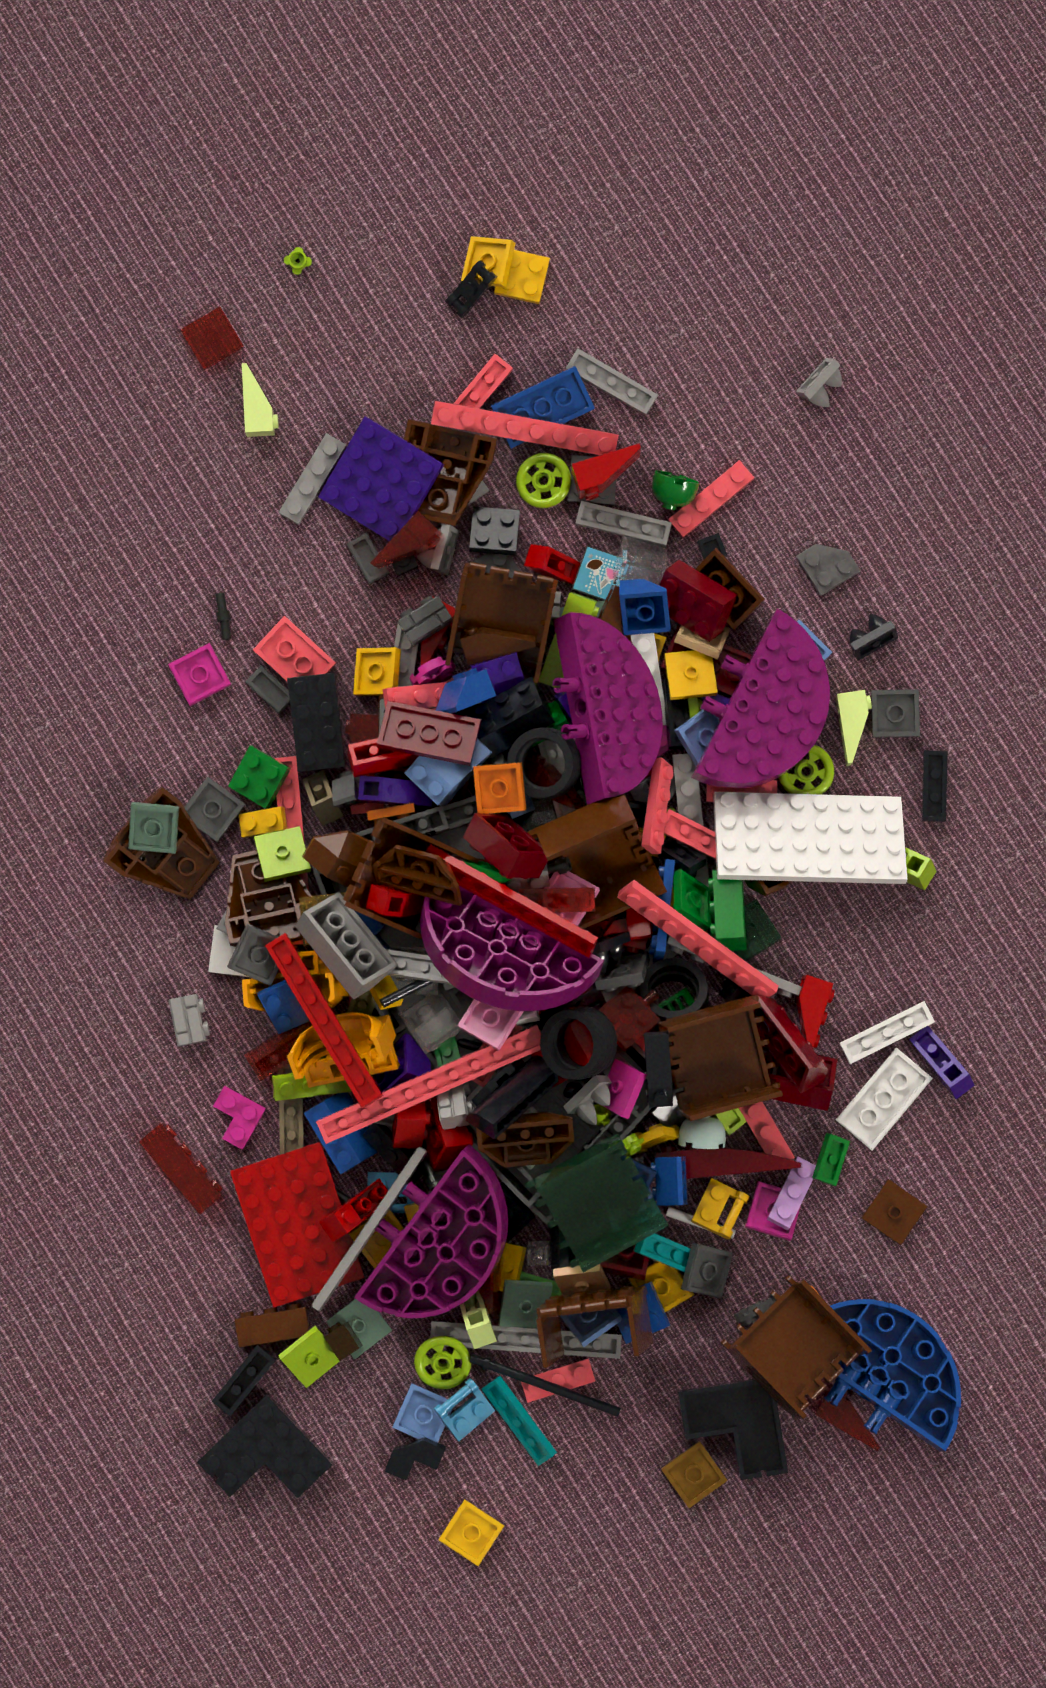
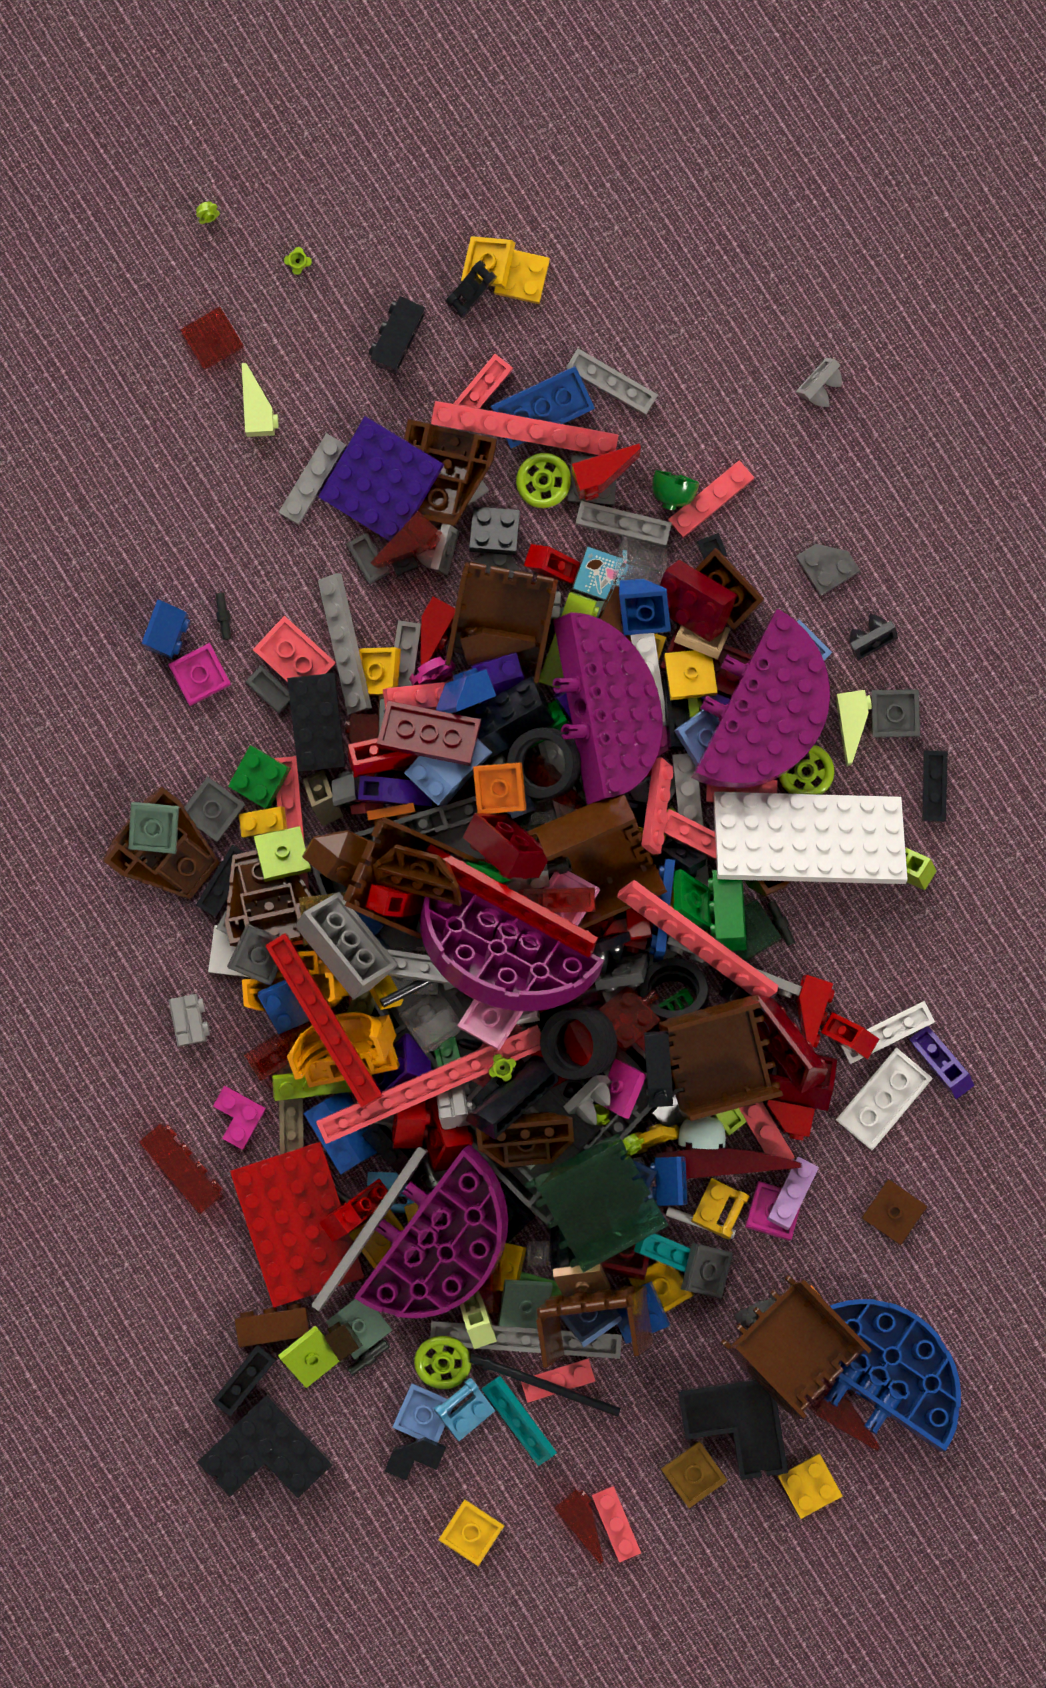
dark grey brick [398,595,453,647] -> none
green plate [812,1133,850,1186] -> none
none -> blue slope [141,599,190,659]
none -> lime plate [196,201,220,224]
none -> black plate [196,845,245,918]
none -> light grey plate [318,573,372,715]
none -> pearl dark grey bar [347,1340,390,1376]
none -> black brick [368,296,426,374]
none -> lime plate [489,1054,516,1081]
none -> clear red slope [554,1488,604,1564]
none -> coral plate [592,1485,641,1562]
none -> red slope [766,1100,815,1141]
none -> pearl dark grey bar [767,900,796,947]
none -> yellow plate [778,1453,842,1519]
none -> red slope [821,1012,880,1059]

